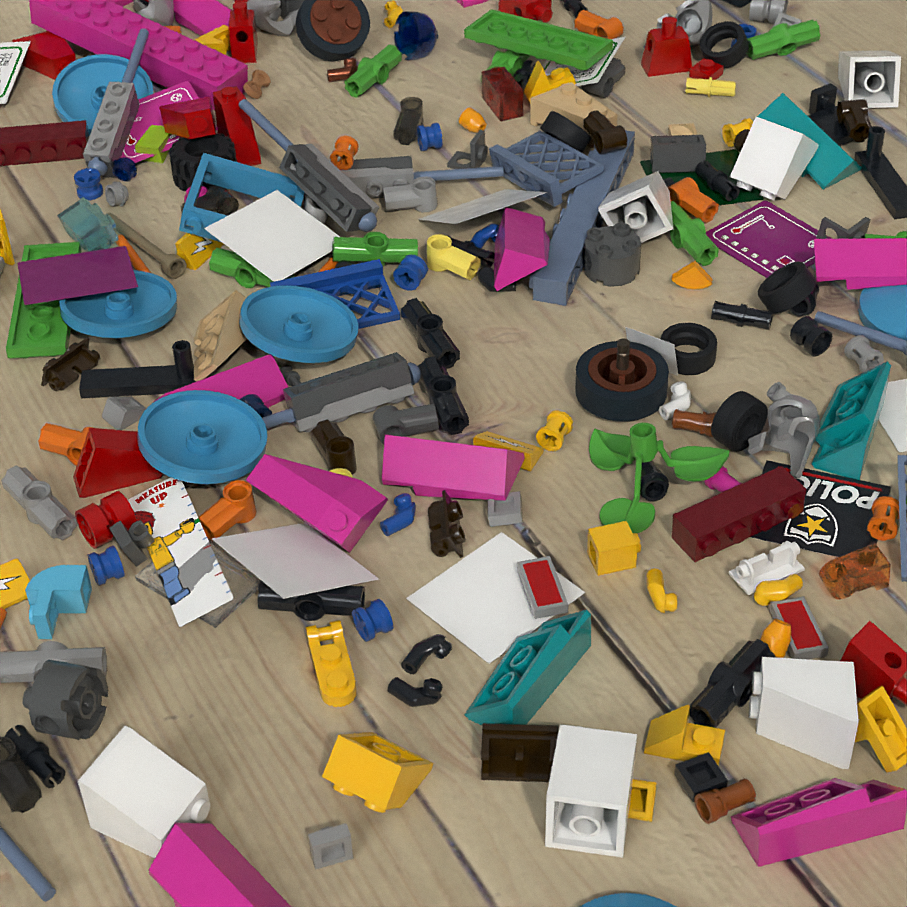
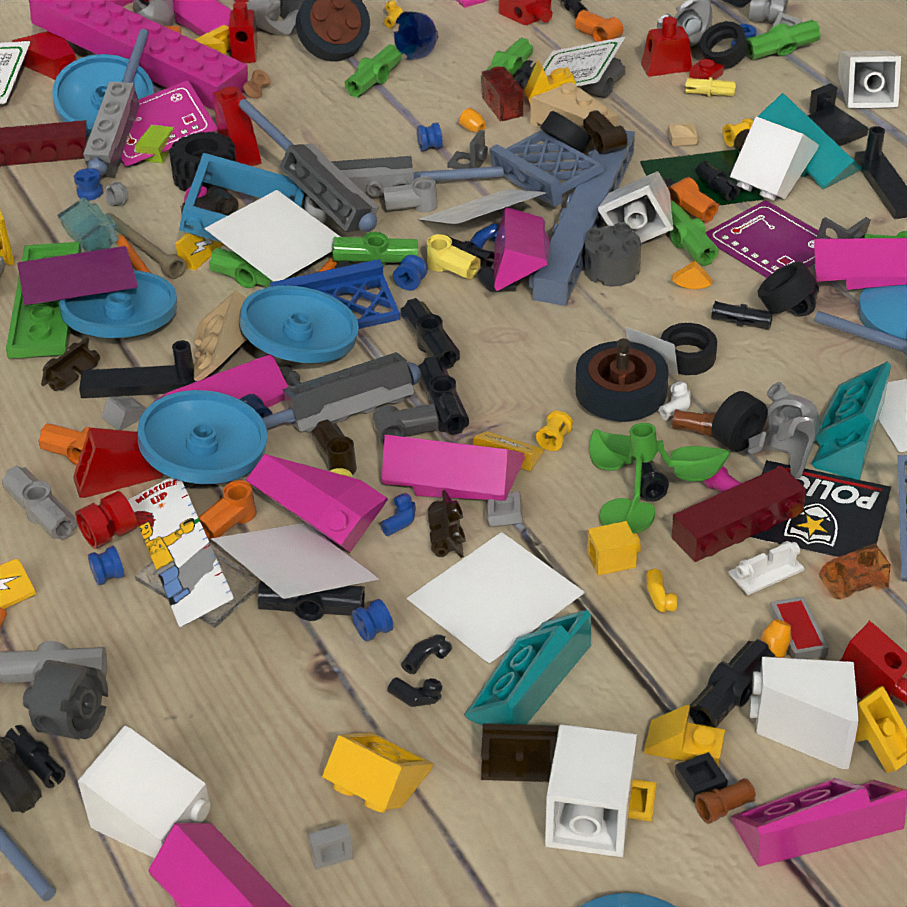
medium azure brick [25,565,92,639] -> none
dark grey tile [110,520,155,567] -> none
clear blue plate [112,157,137,182] -> none
red slope [159,96,216,139] -> none
yellow plate [305,620,356,707] -> none
copper arm [327,58,358,82] -> none
orange bush [330,135,359,170] -> none
clear smoke piece [394,97,424,145] -> none
bright green plate [464,9,613,70] -> none
tile [517,556,568,619] -> none
dark grey hinge [650,135,706,173] -> none
yellow arm [754,574,803,606] -> none
black wheel [790,316,833,356] -> none
dark brown piece [837,99,872,142] -> none
light grey bush [844,335,884,373] -> none
orange bush [867,496,899,541] -> none

